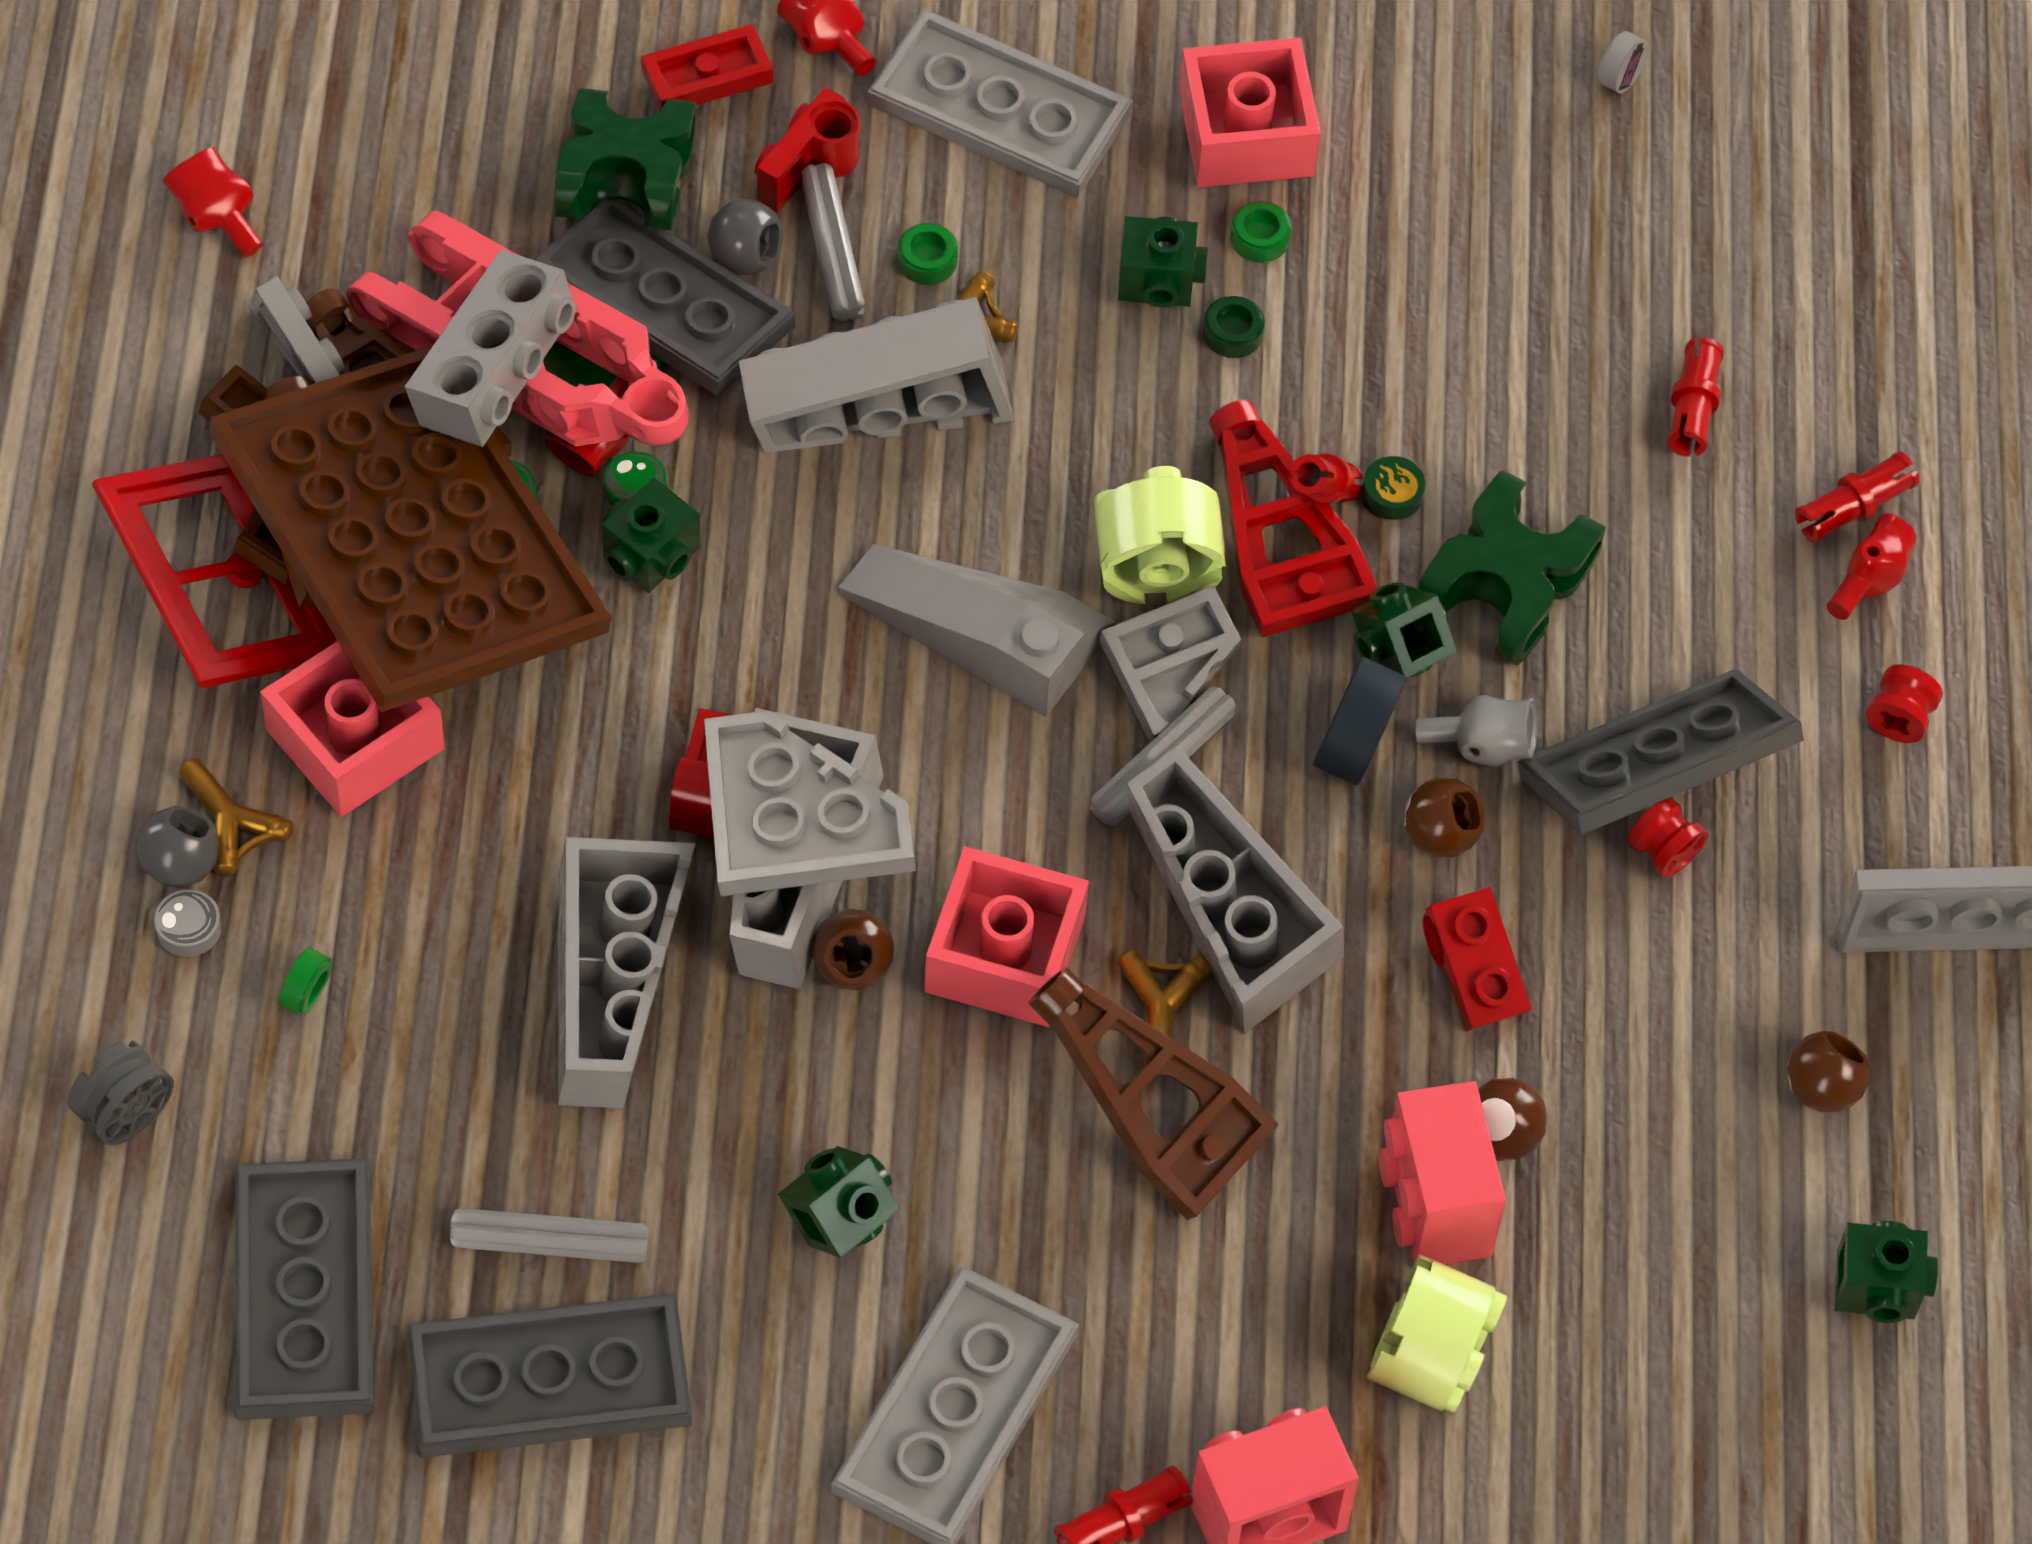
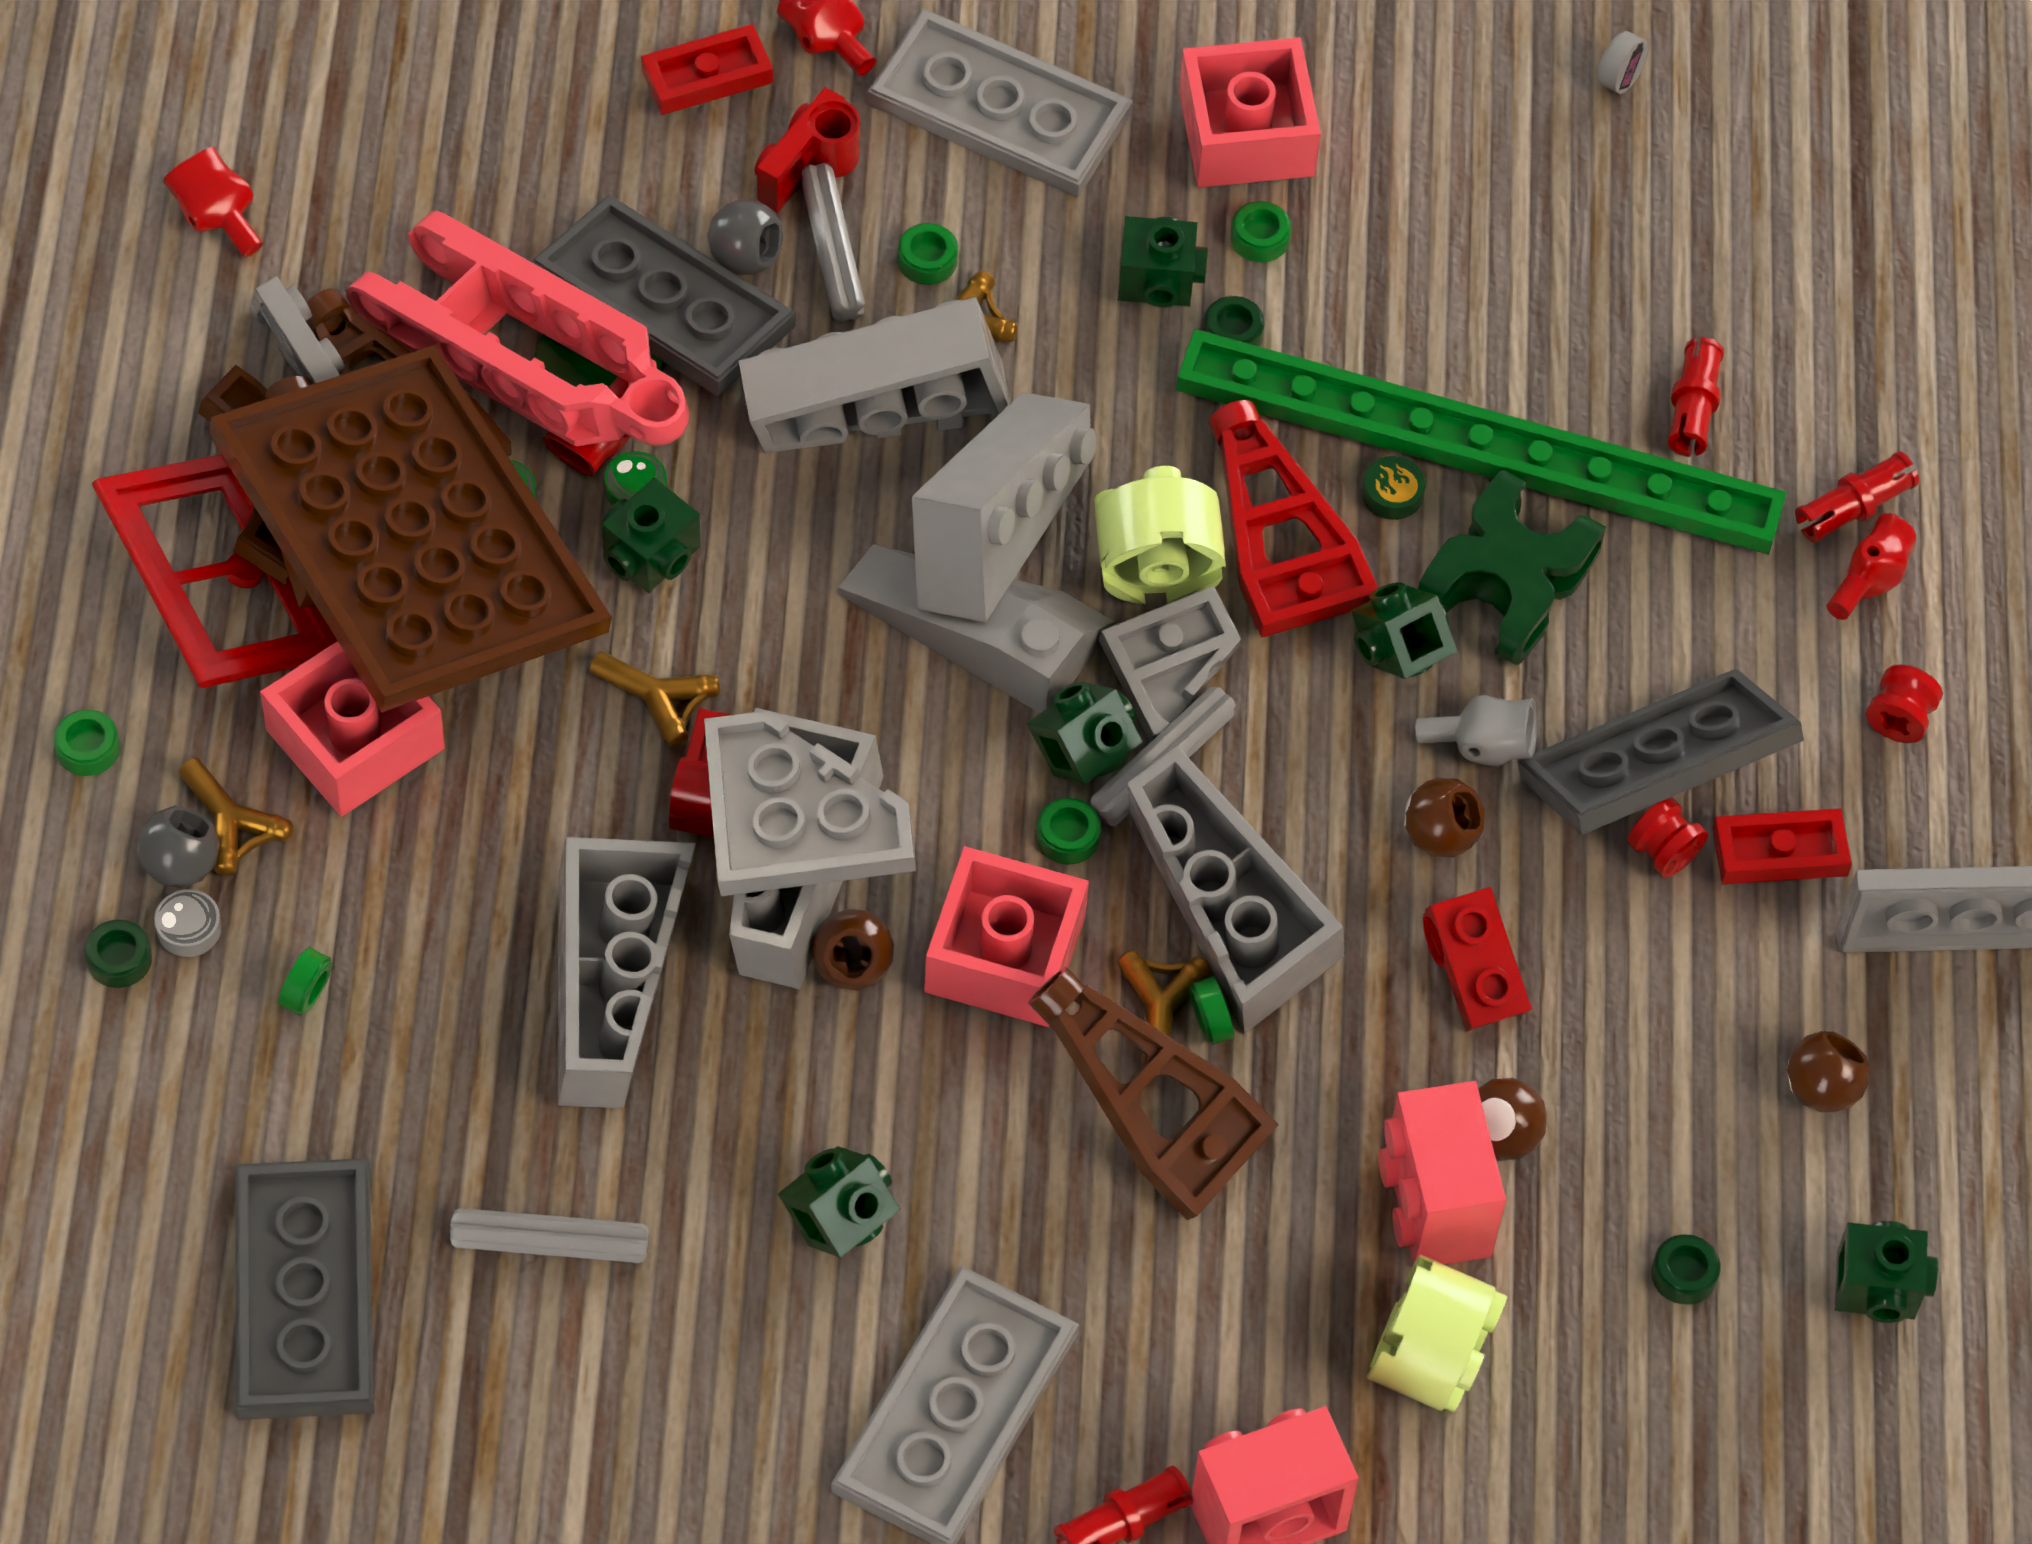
dark grey wheel [67,1040,174,1146] -> none
light grey brick [405,249,577,447] -> none
dark grey tile [407,1293,692,1458] -> none
dark green piece [555,88,696,231] -> none
red pin [1290,453,1363,504] -> none
black wheel [1313,657,1407,785] -> none
none -> green tile [54,710,120,776]
none -> dark green tile [84,920,152,988]
none -> pearl gold piece [589,650,721,748]
none -> light grey wedge [912,392,1097,623]
none -> dark green brick [1026,681,1143,784]
none -> green tile [1036,798,1101,865]
none -> green plate [1176,329,1787,555]
none -> green tile [1189,976,1234,1045]
none -> dark green tile [1651,1234,1721,1305]
none -> red plate [1712,808,1852,885]

